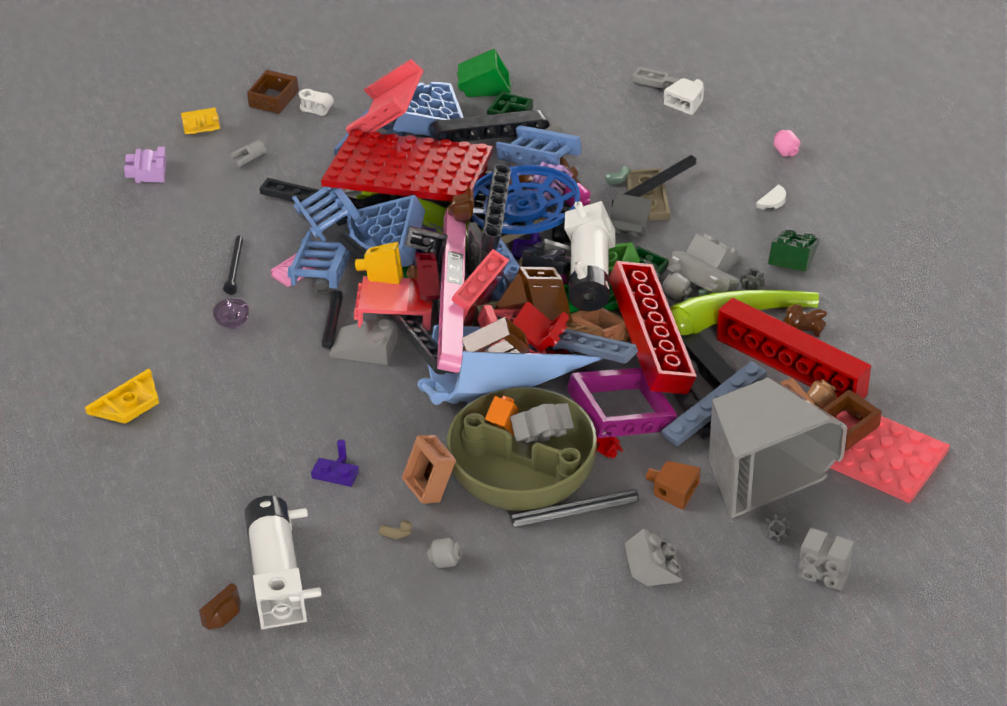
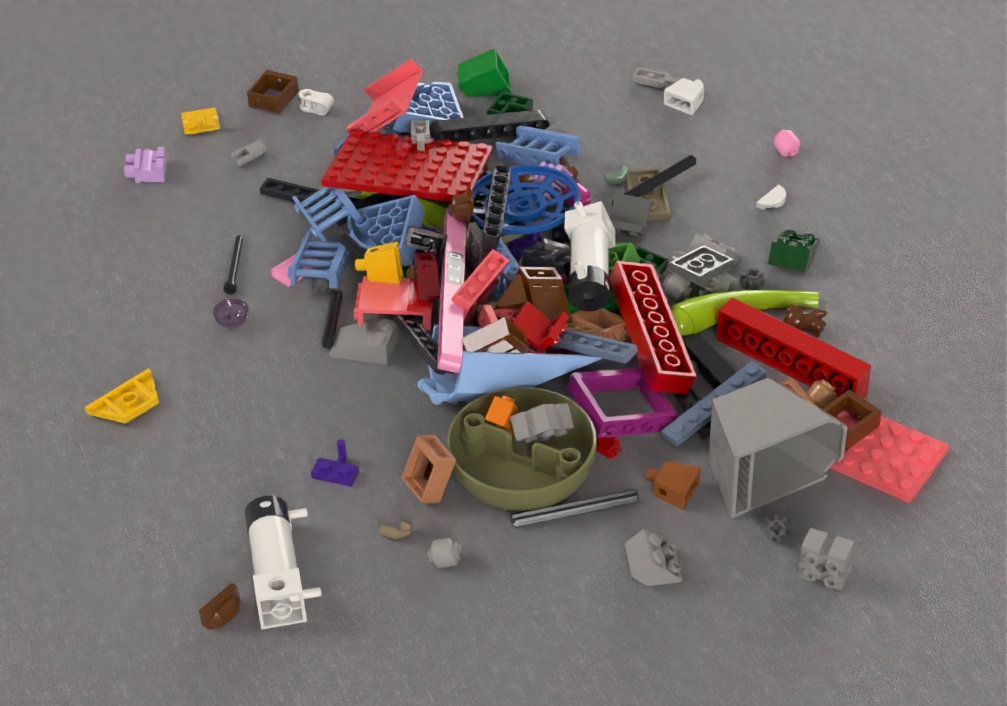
none -> light grey hinge [410,120,430,151]
none -> dark grey tile [667,245,735,284]

